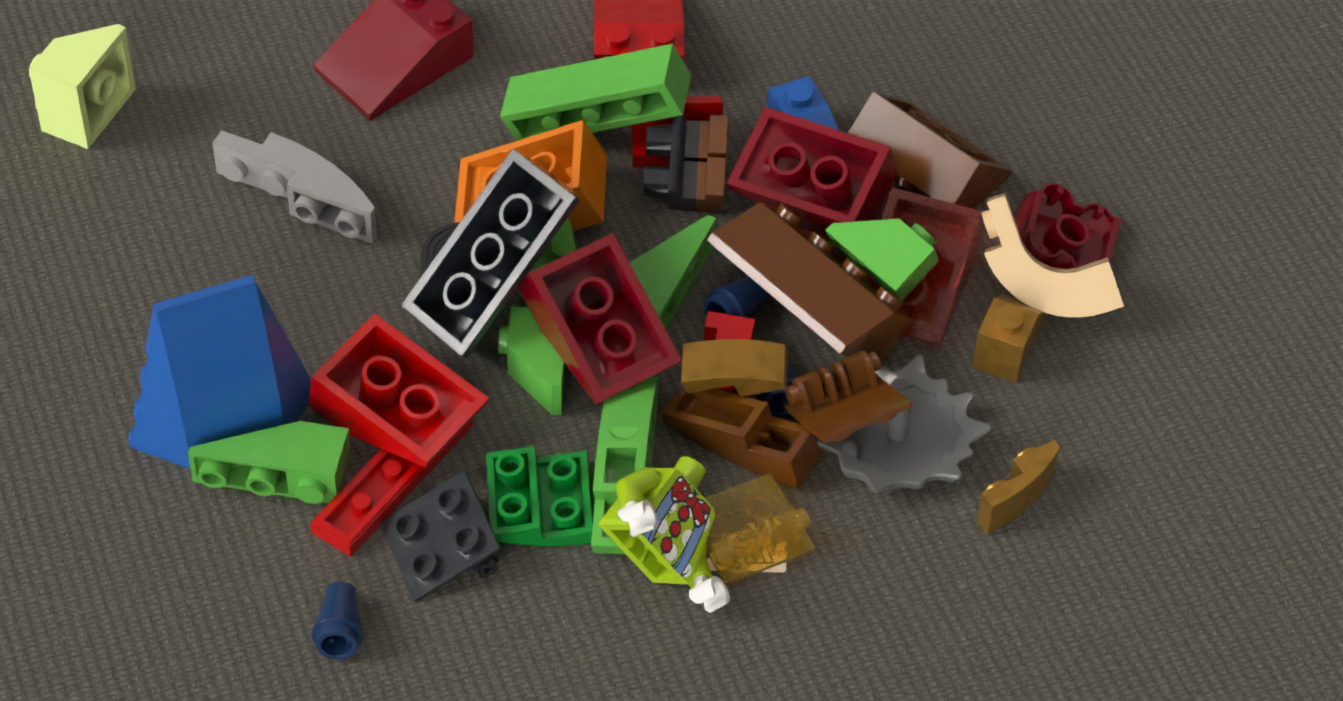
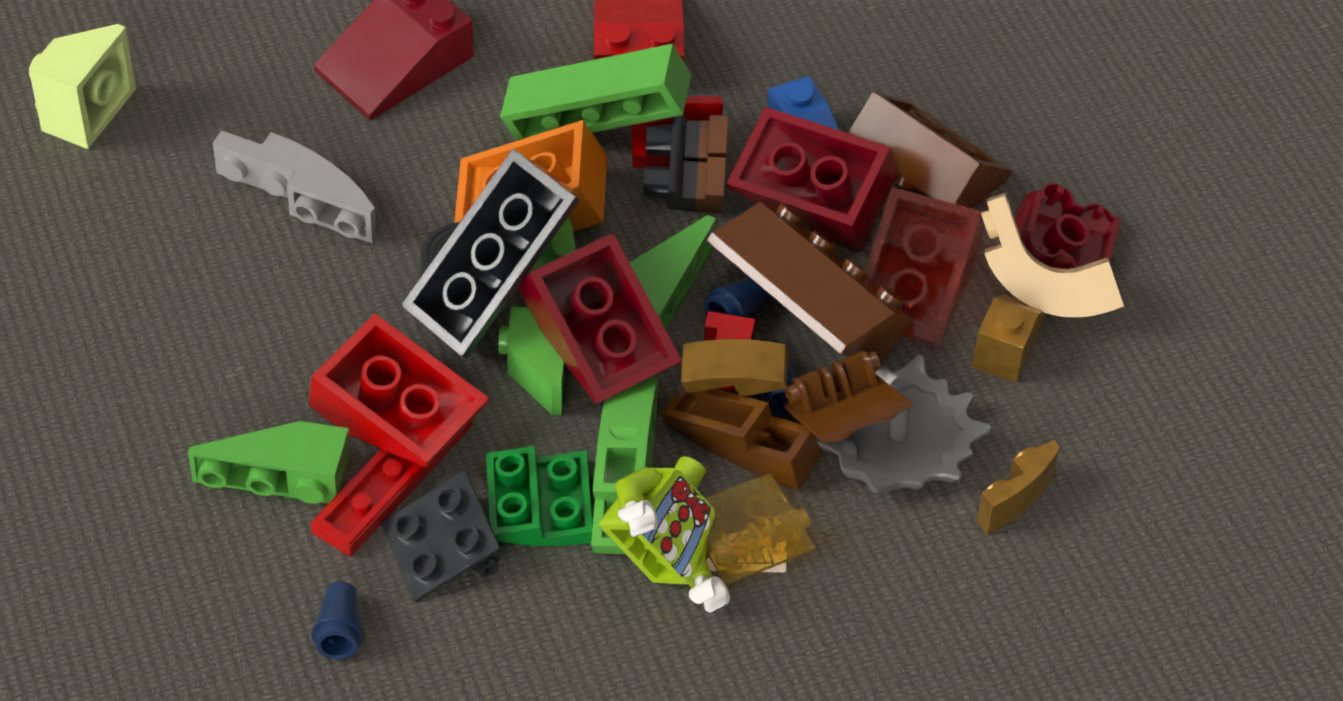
blue wedge [128,275,311,469] -> none
bright green slope [826,218,939,300] -> none

